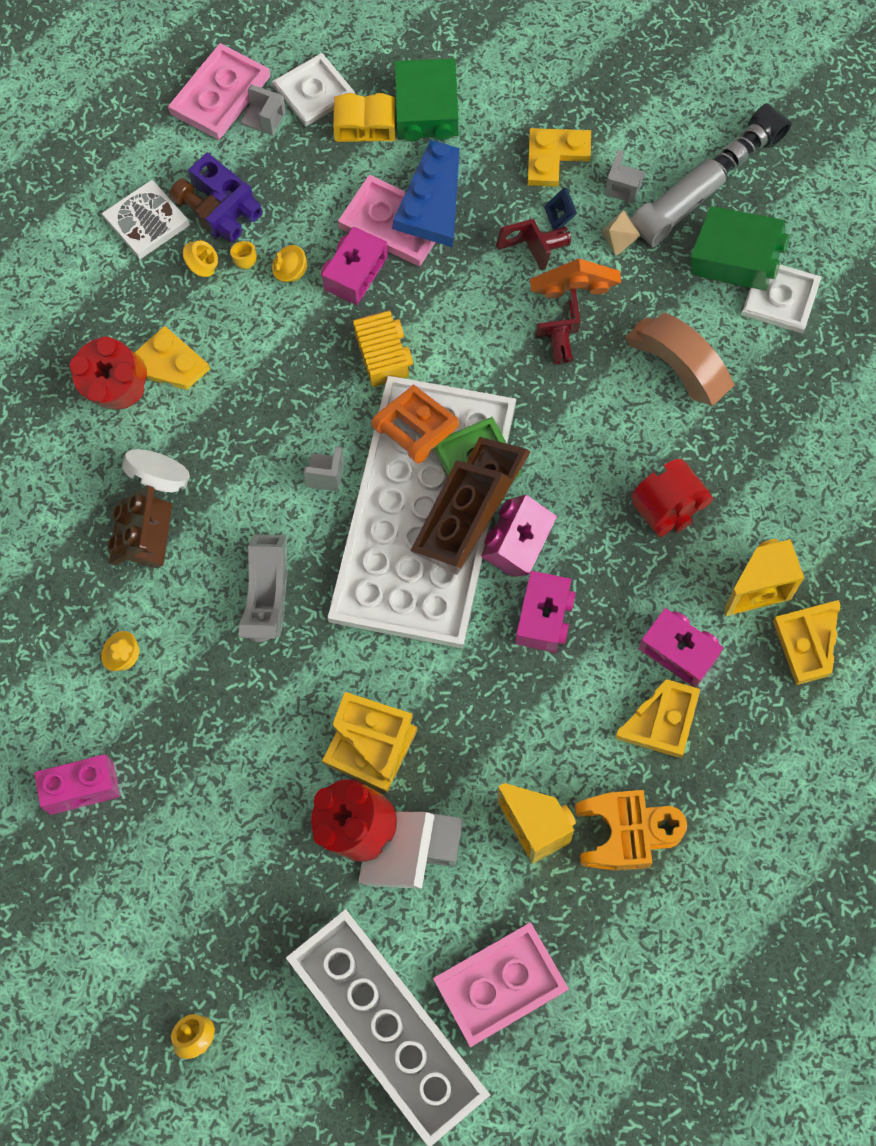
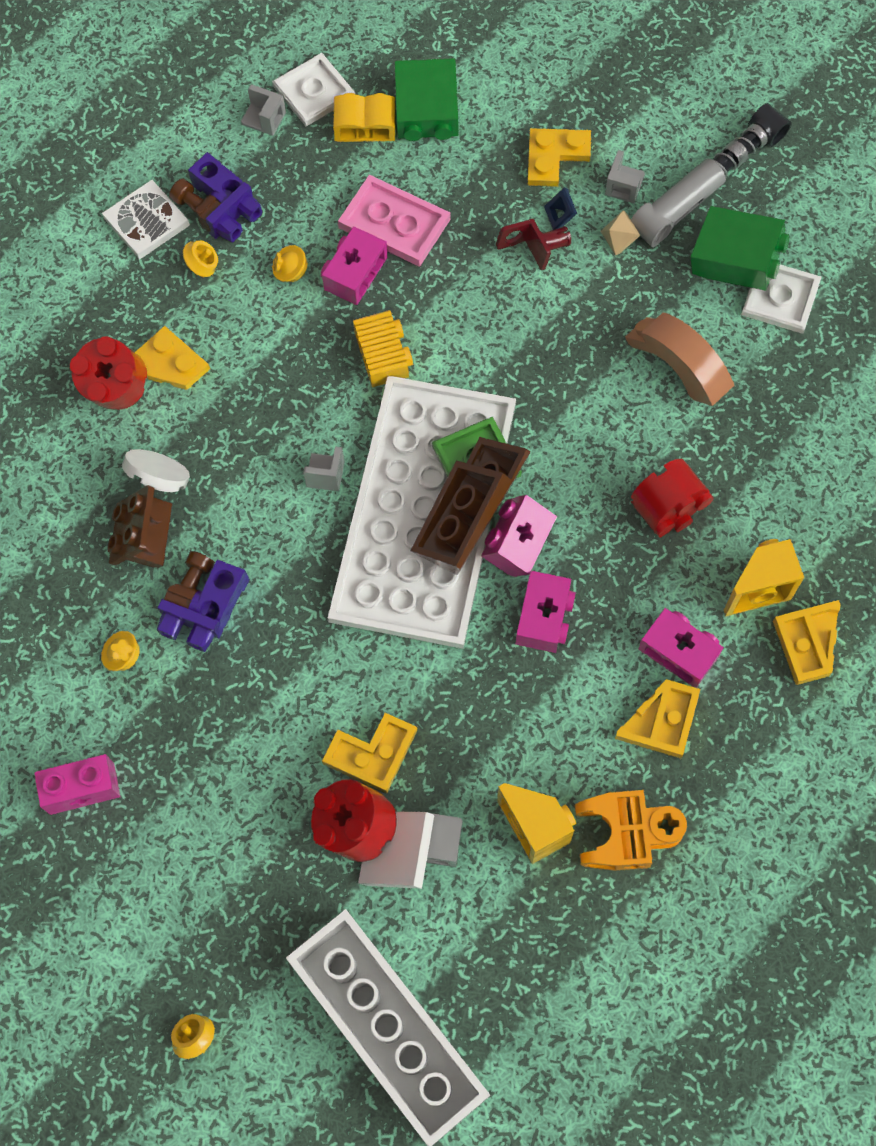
bright pink plate [168,43,270,140] -> none
yellow hinge [230,241,257,269] -> none
light grey arch [239,534,287,642] -> none
yellow wing [332,692,413,781] -> none
orange plate [371,384,460,463] -> none
blue wing [392,140,460,247] -> none
bright pink plate [433,922,569,1048] -> none
orange plate [530,258,621,299] -> none
dark red bracket [535,288,581,364] -> none
none -> dark purple hips [157,551,250,652]

